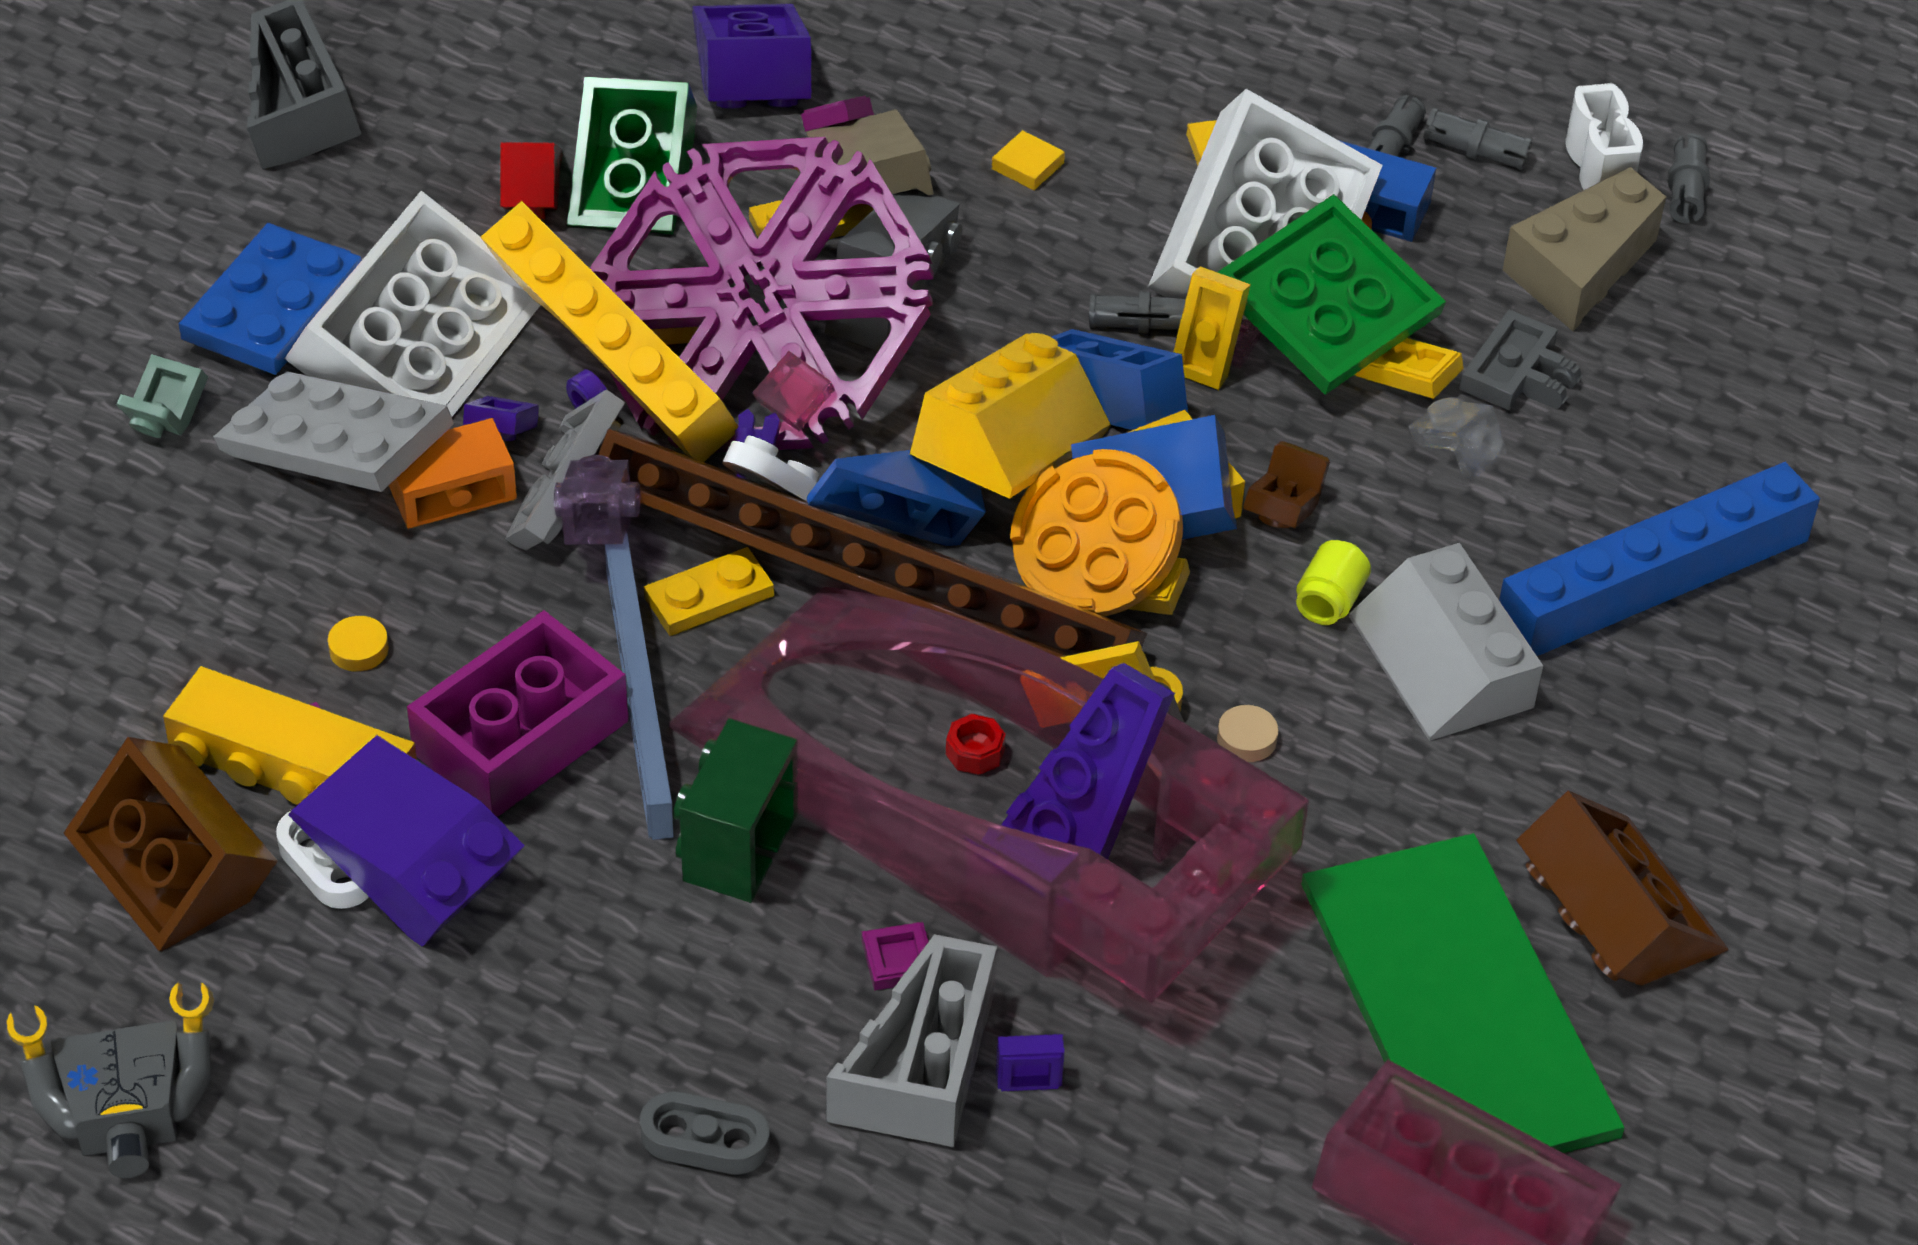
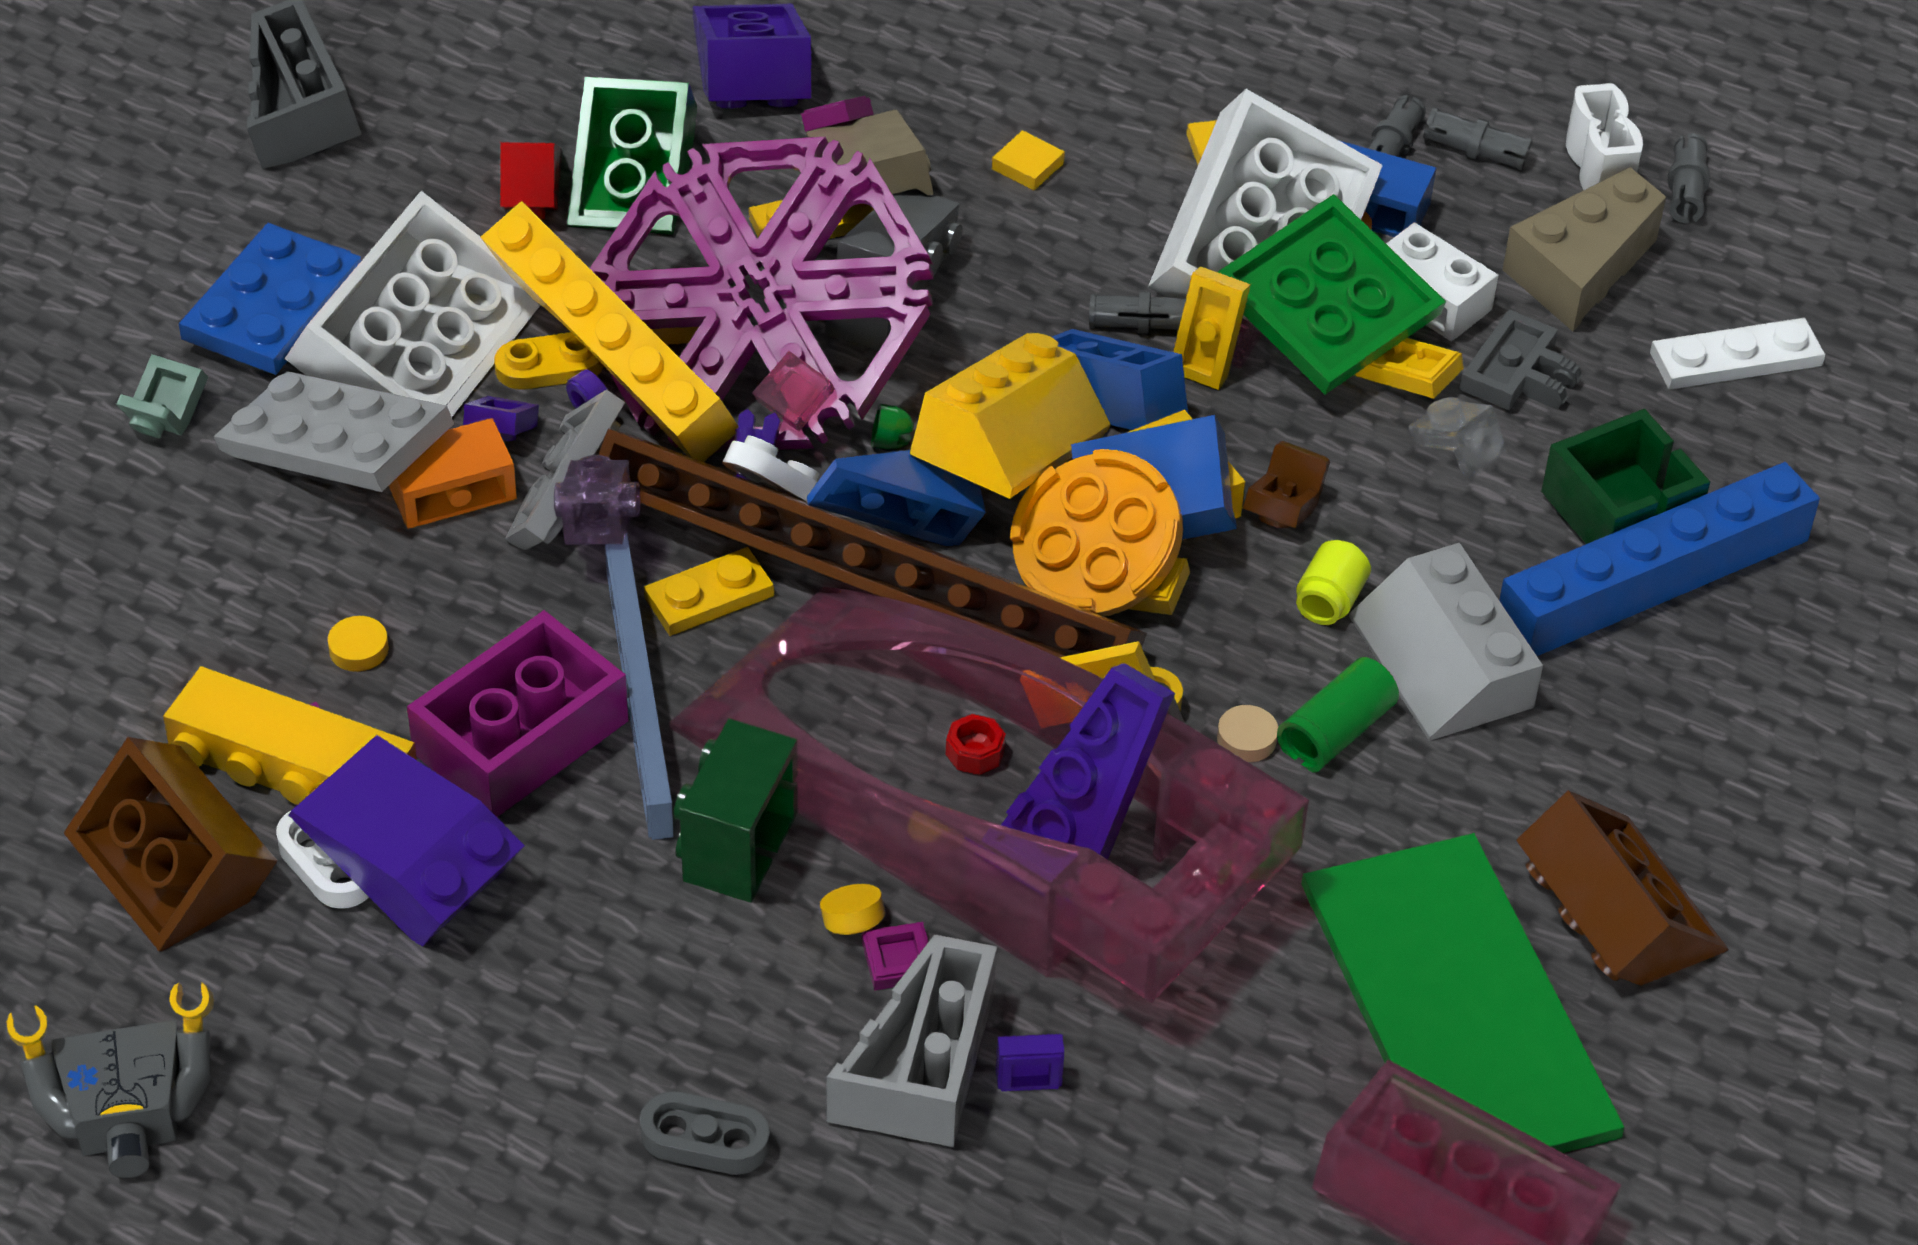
none -> yellow plate [494,332,604,390]
none -> yellow tile [820,884,885,935]
none -> green hinge [871,403,914,450]
none -> green pin [1277,657,1399,772]
none -> white brick [1386,222,1498,342]
none -> dark green piece [1541,408,1711,544]
none -> white plate [1650,318,1825,390]

